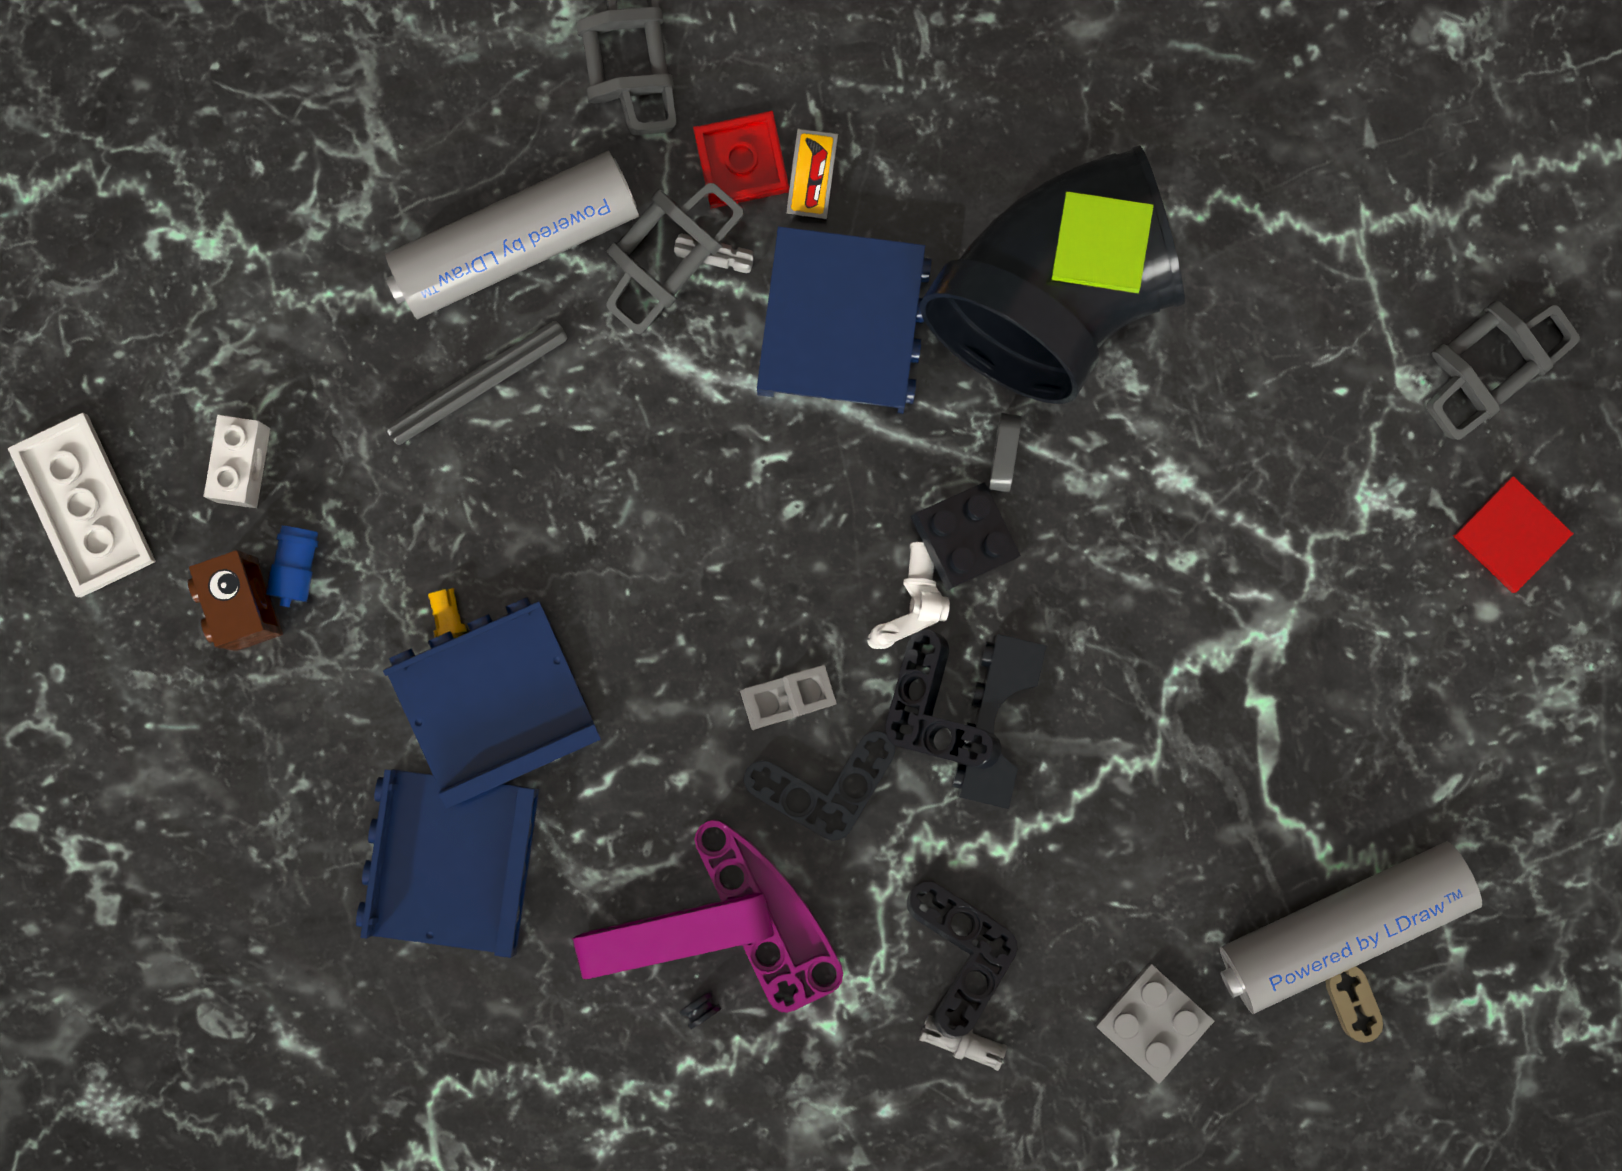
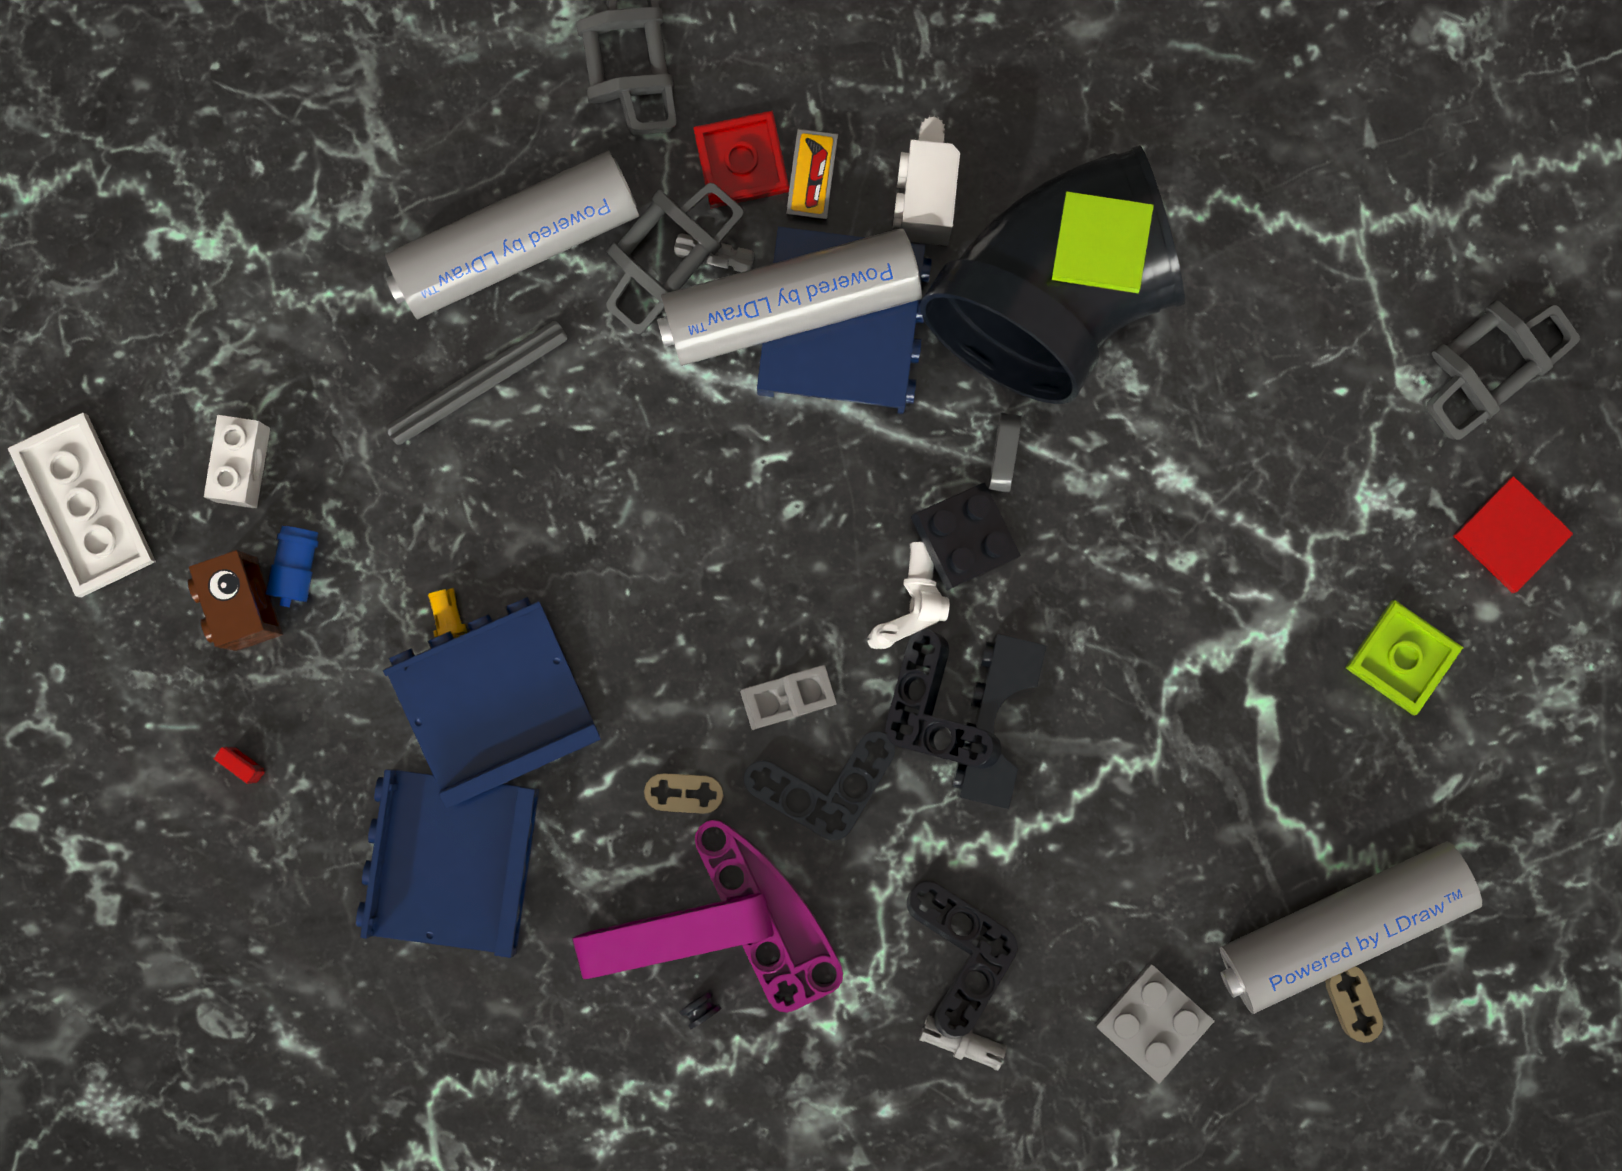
none -> red tile [213,746,266,784]
none -> dark tan beam [644,773,724,814]
none -> light grey piece [657,228,922,366]
none -> white hinge [893,116,960,246]
none -> lime tile [1345,600,1463,715]

